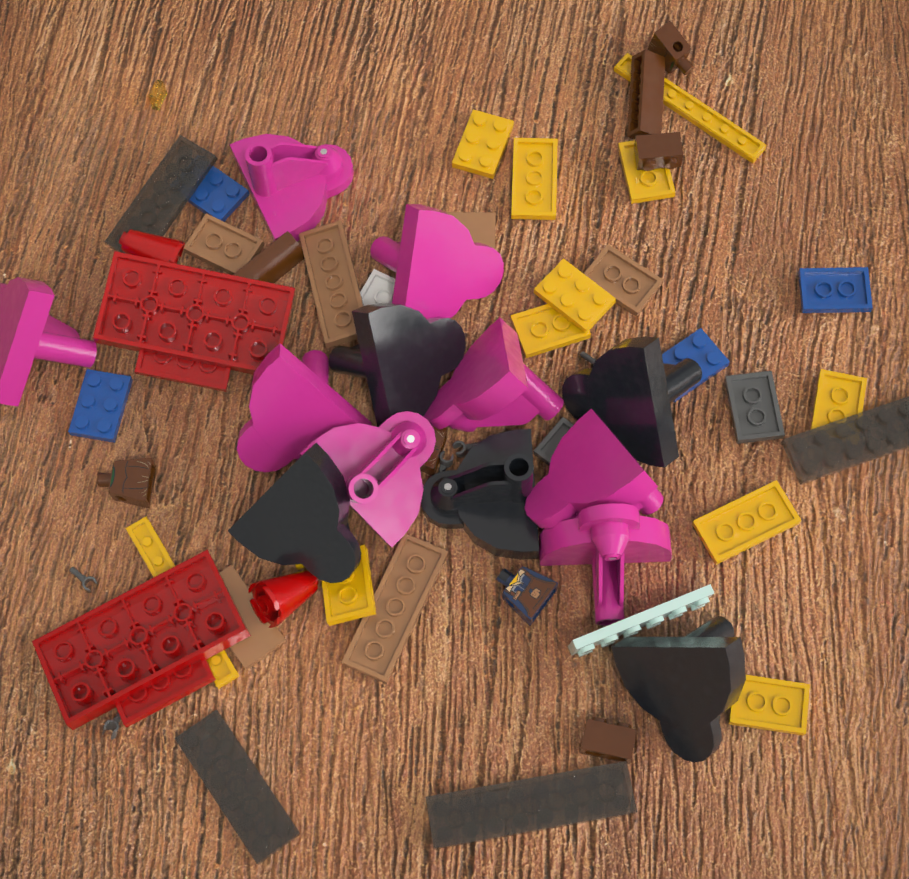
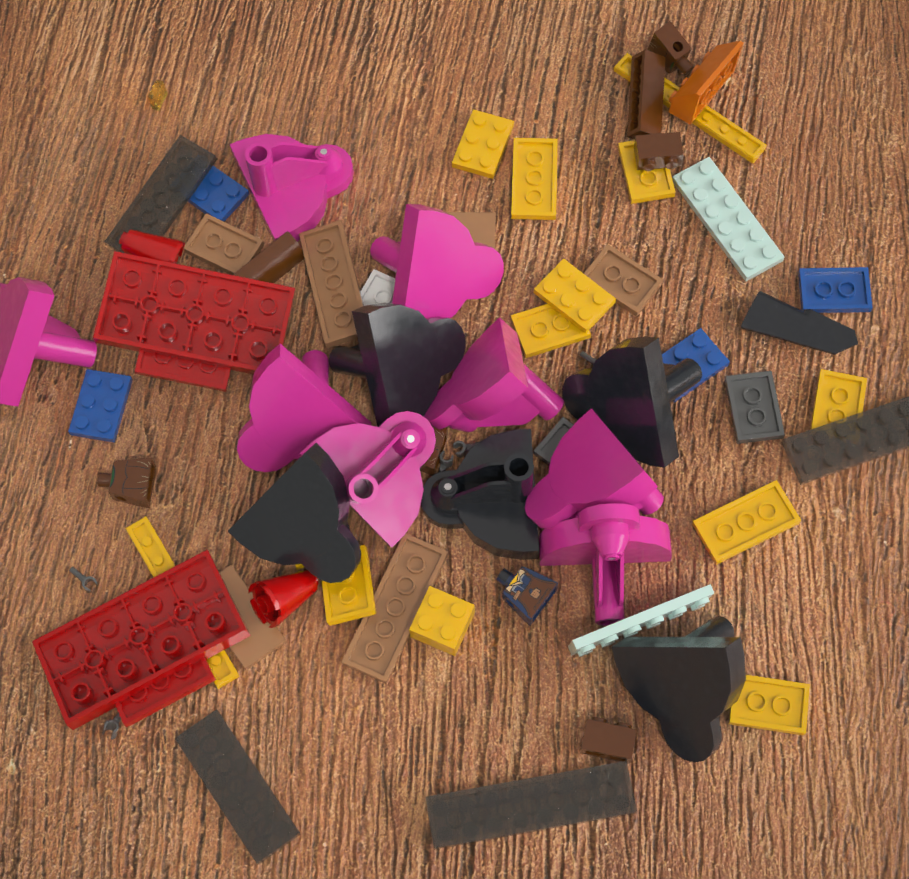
none -> yellow brick [409,586,475,656]
none -> orange slope [668,41,744,125]
none -> light aqua plate [672,157,785,281]
none -> black panel [741,291,858,355]

